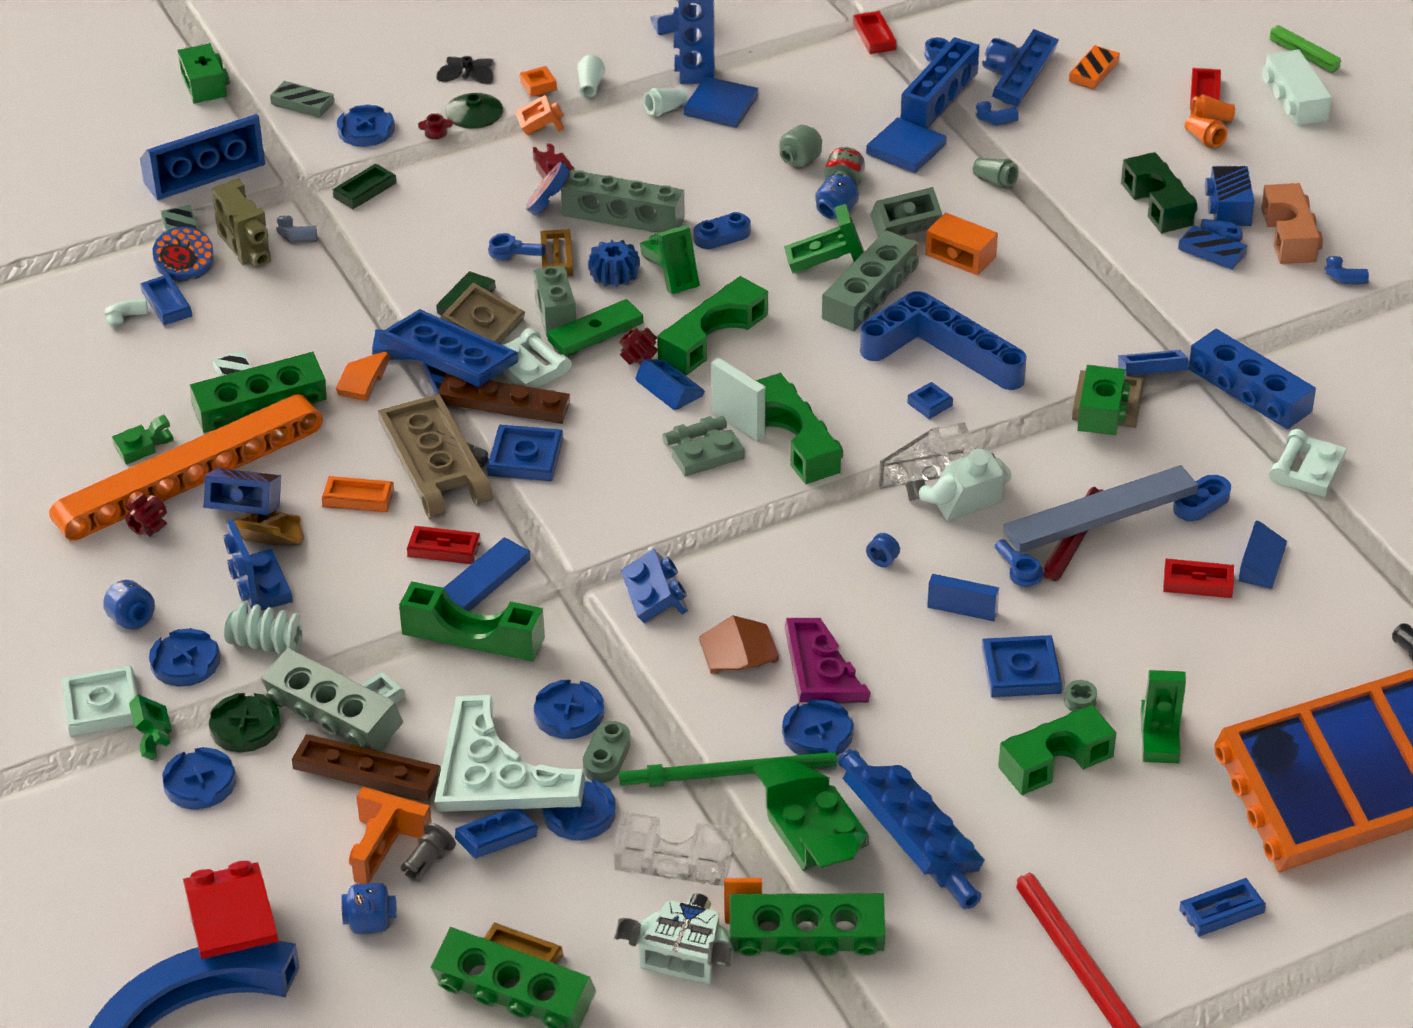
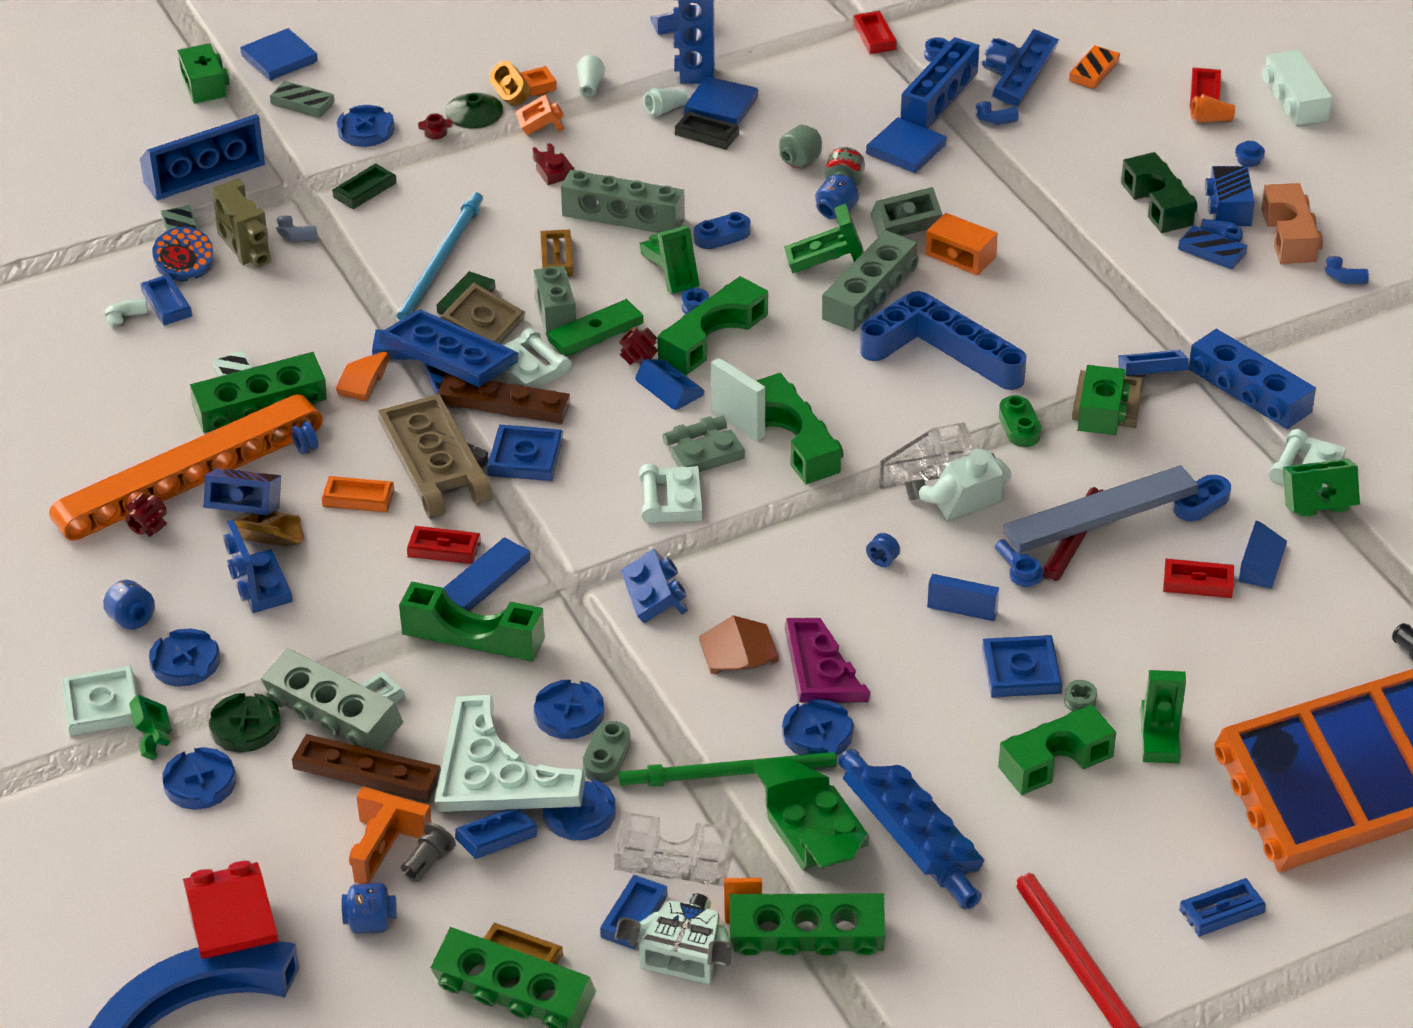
green plate [111,414,174,464] -> none
light aqua piece [224,602,302,655] -> none
black piece [436,56,493,84] -> none
blue plate [488,233,546,261] -> none
blue tile [525,162,570,216] -> none
blue gear [588,239,640,288] -> none
blue tile [907,382,953,419] -> none
sand green cone [973,158,1019,188] -> none
orange cone [1185,115,1228,148] -> none
bright green axle [1269,25,1341,72] -> none
none -> blue tile [240,28,318,81]
none -> blue bush [291,421,319,454]
none -> dark azure bar [397,192,483,320]
none -> pearl gold plate [490,61,530,106]
none -> blue tile [600,874,668,950]
none -> light aqua plate [639,464,702,523]
none -> pearl dark grey tile [674,111,739,150]
none -> blue bush [682,288,709,314]
none -> green plate [999,395,1041,447]
none -> blue plate [1235,140,1265,167]
none -> green brick [1283,458,1360,516]

